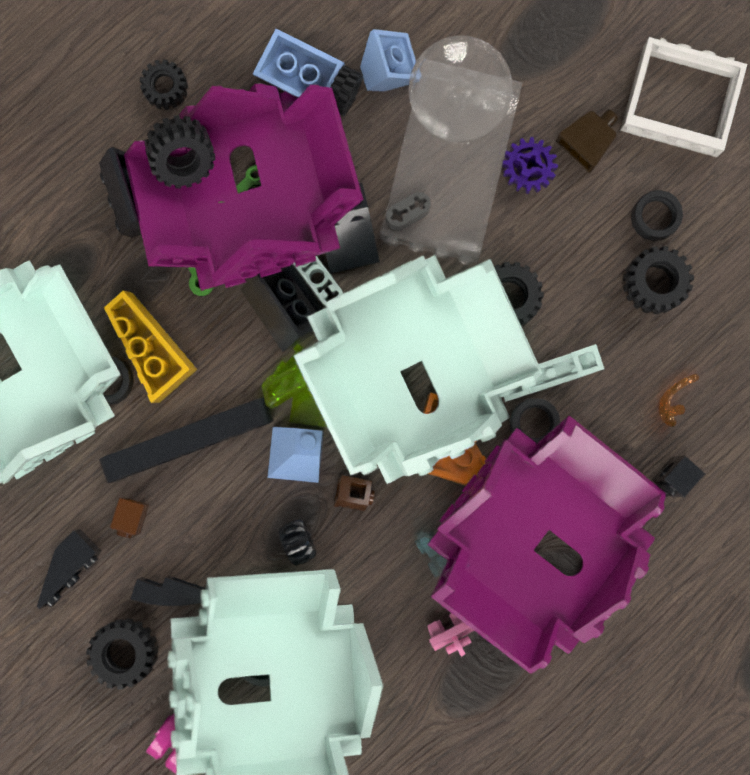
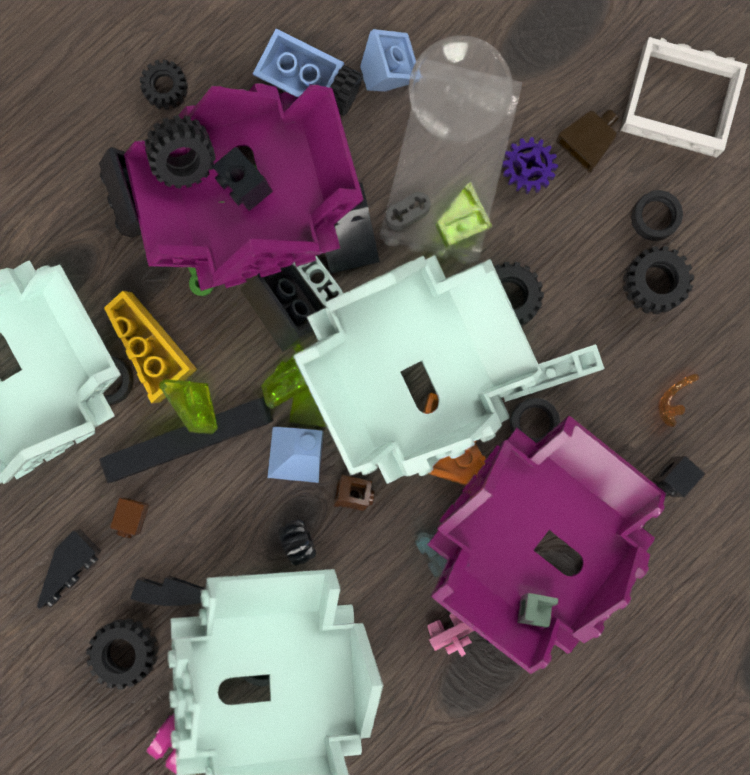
none -> clear neon green wing [159,379,218,434]
none -> black brick [212,147,273,211]
none -> clear neon green wing [435,183,492,248]
none -> sand green panel [518,593,558,628]

